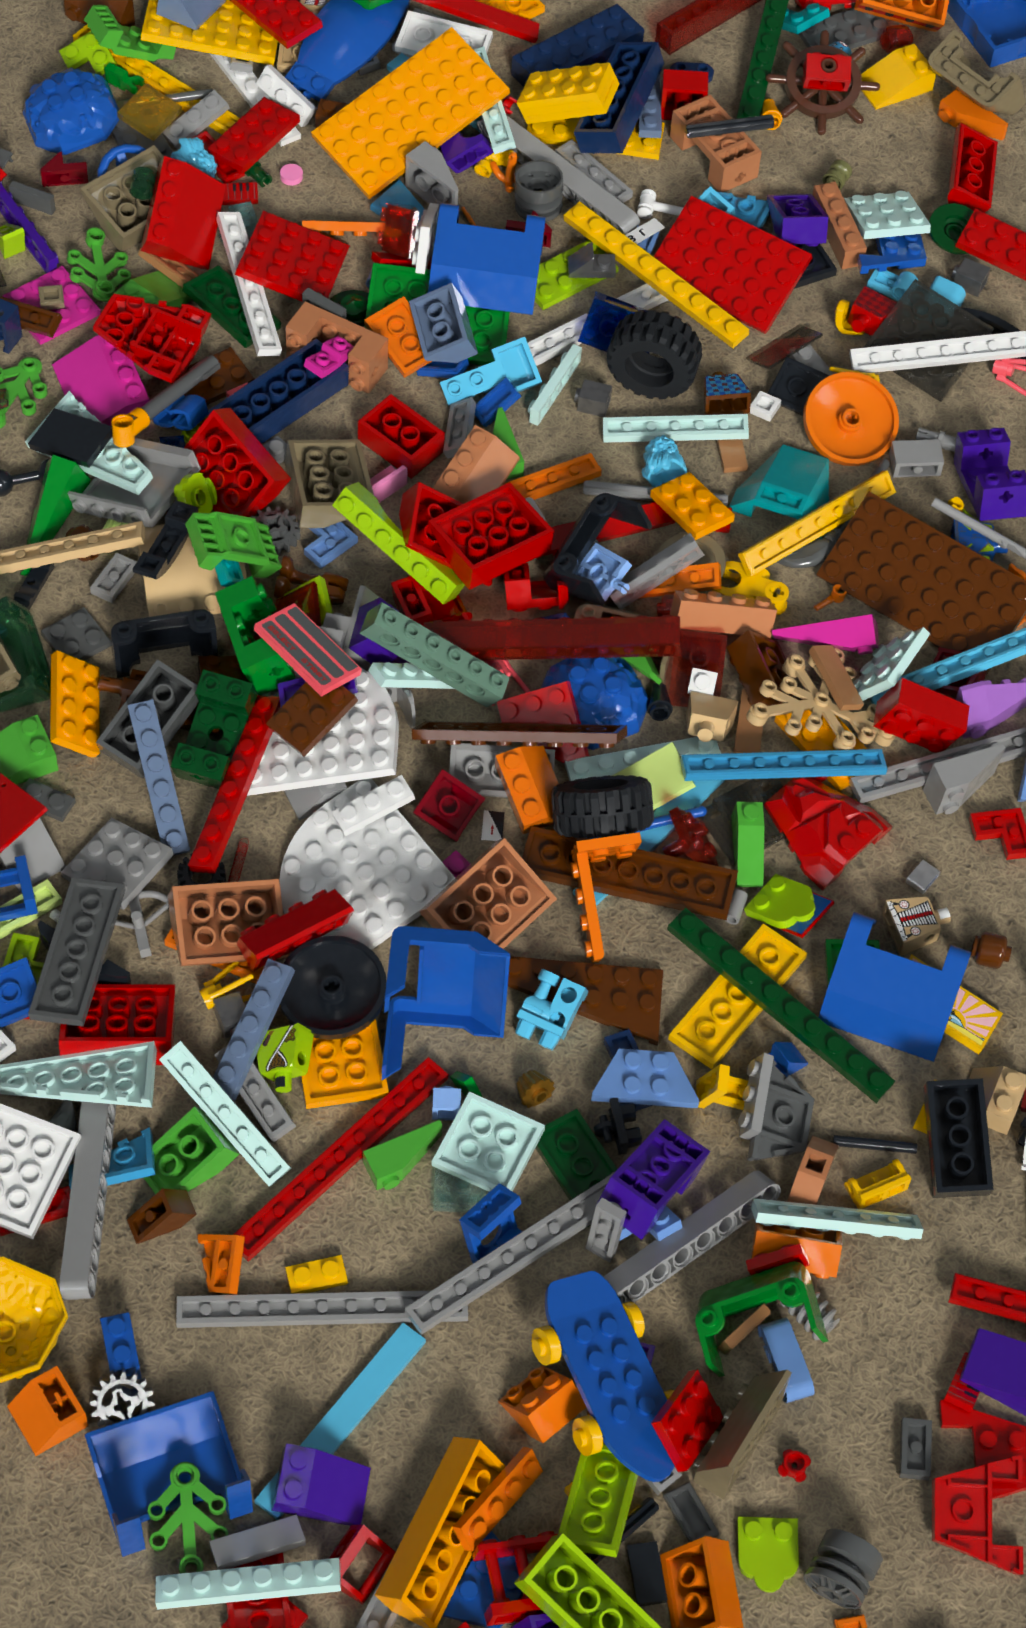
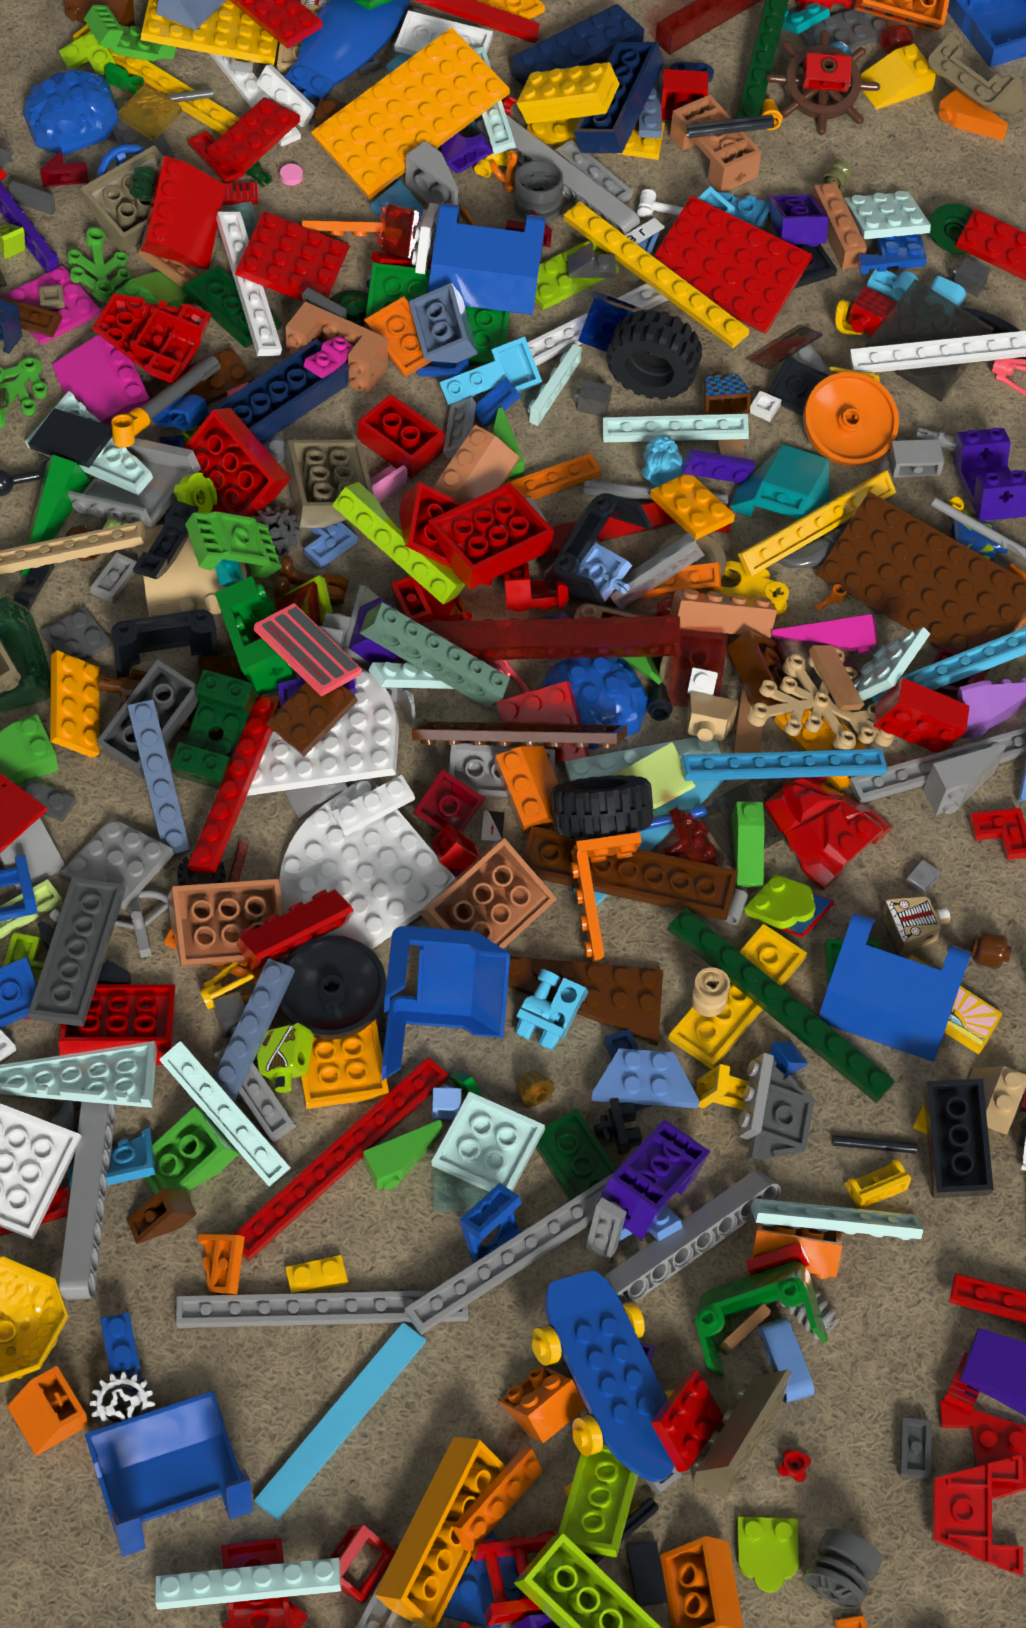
bright green plant [148,1462,229,1574] -> none
light grey plate [162,90,230,149] -> none
medium azure hair [170,137,217,178] -> none
light grey tile [209,1515,306,1570] -> none
dark purple slope [271,1443,371,1526] -> none
dark grey tile [663,1482,719,1542] -> none
nougat slope [787,1136,839,1205] -> none
red brick [947,123,998,213] -> none
none -> red tile [431,823,481,870]
none -> dark purple plate [680,449,756,484]
none -> tan wheel [691,967,730,1017]

